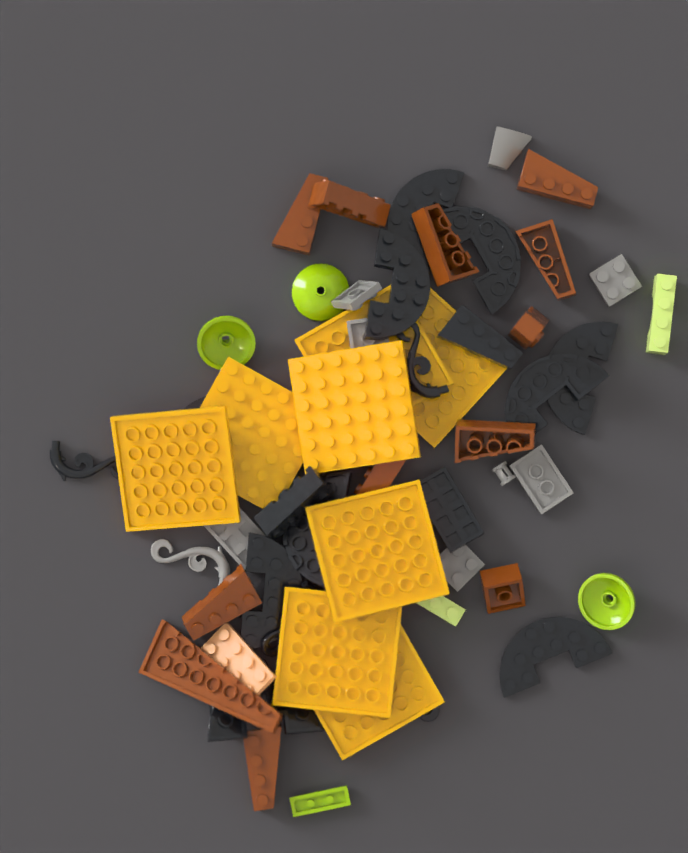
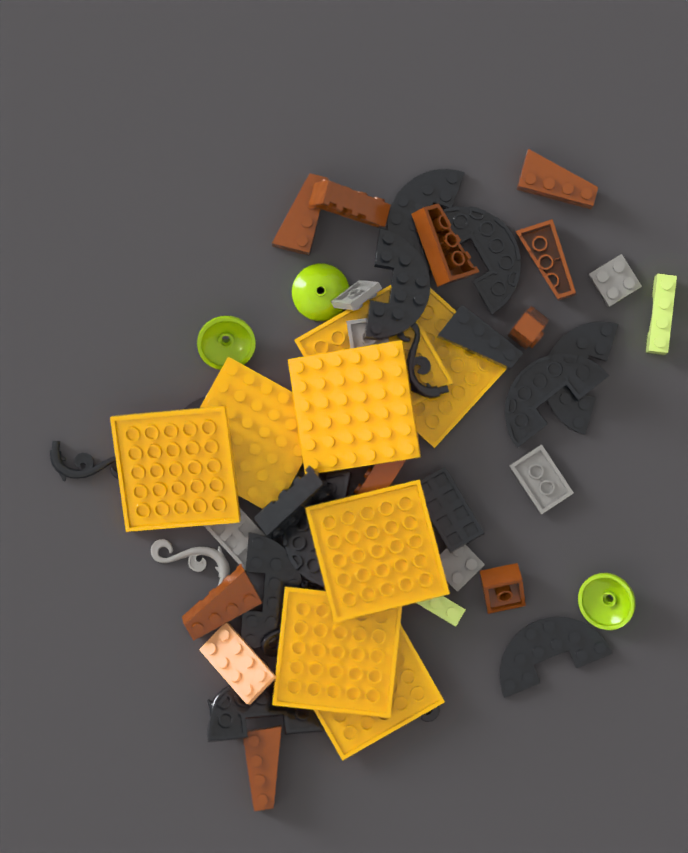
dark orange wing [139,620,283,734] -> none
lime plate [289,785,351,817] -> none
dark orange wedge [455,419,536,463] -> none
light grey slope [488,126,532,170] -> none
light grey bush [491,461,516,486] -> none

